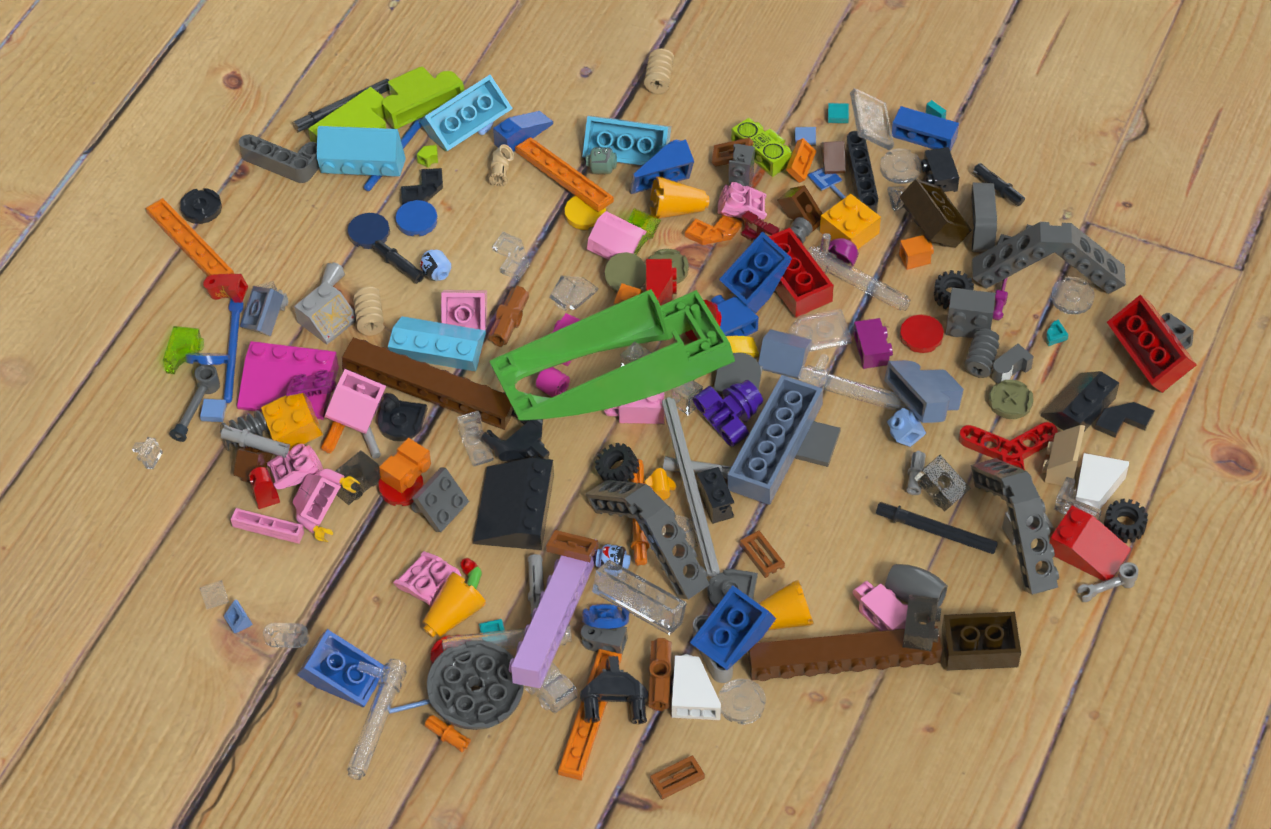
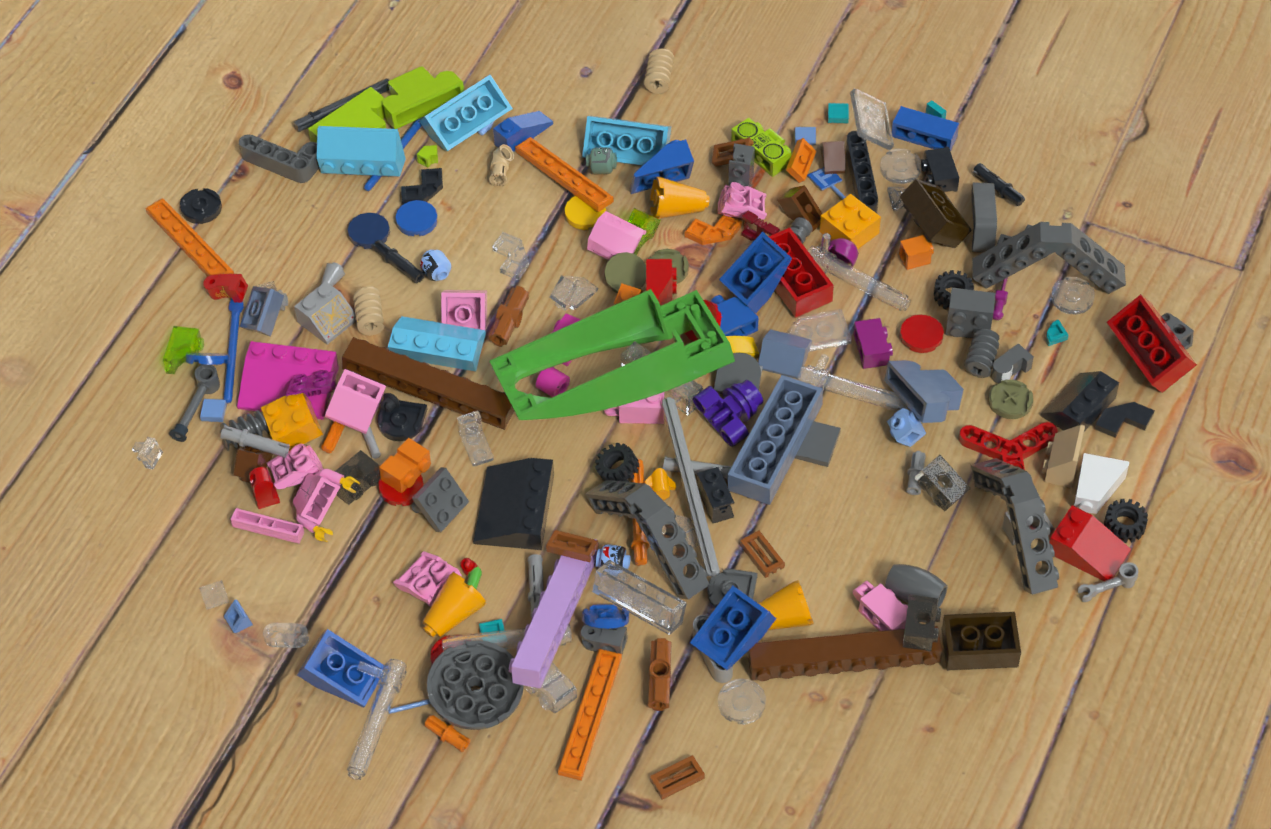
black connector [480,409,550,462] -> none
black connector [580,656,648,724] -> none
white slope [672,654,721,720] -> none
black axle [876,502,998,554] -> none
clear bracket [1054,477,1101,520] -> none

